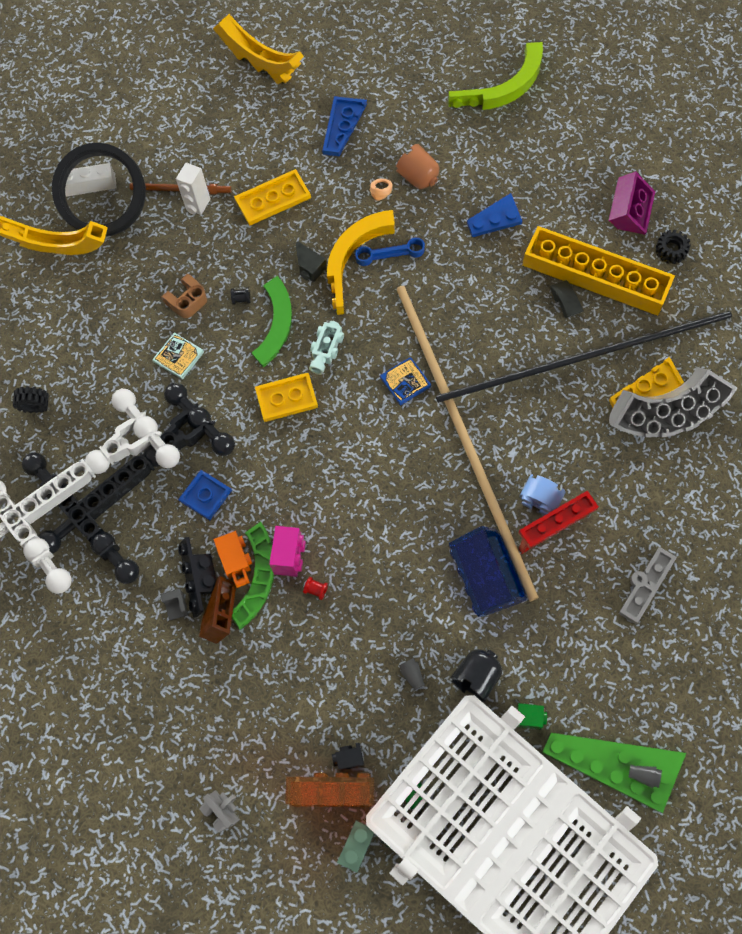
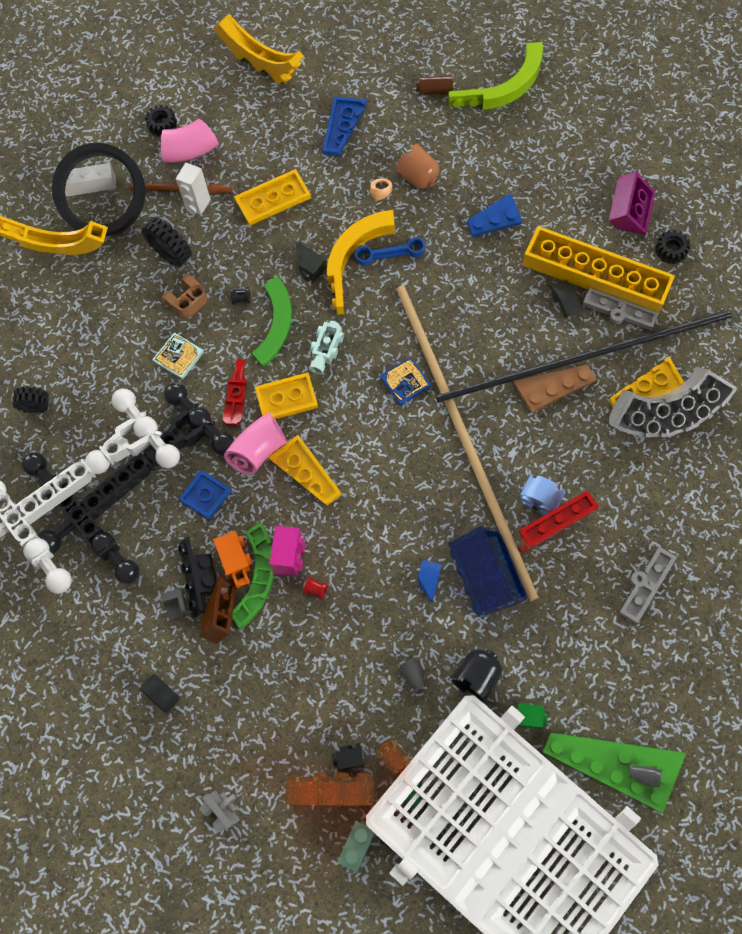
none -> black tyre [140,674,180,713]
none -> black tyre [141,217,192,267]
none -> black tyre [145,105,177,137]
none -> bright pink brick [161,119,219,163]
none -> red piece [222,359,247,426]
none -> bright pink brick [224,412,287,475]
none -> yellow wing [268,435,343,506]
none -> clear orange brick [377,740,411,778]
none -> reddish brown brick [416,76,453,95]
none -> blue slope [418,560,442,603]
none -> medium nougat wing [513,365,597,413]
none -> light grey hinge [582,288,659,331]

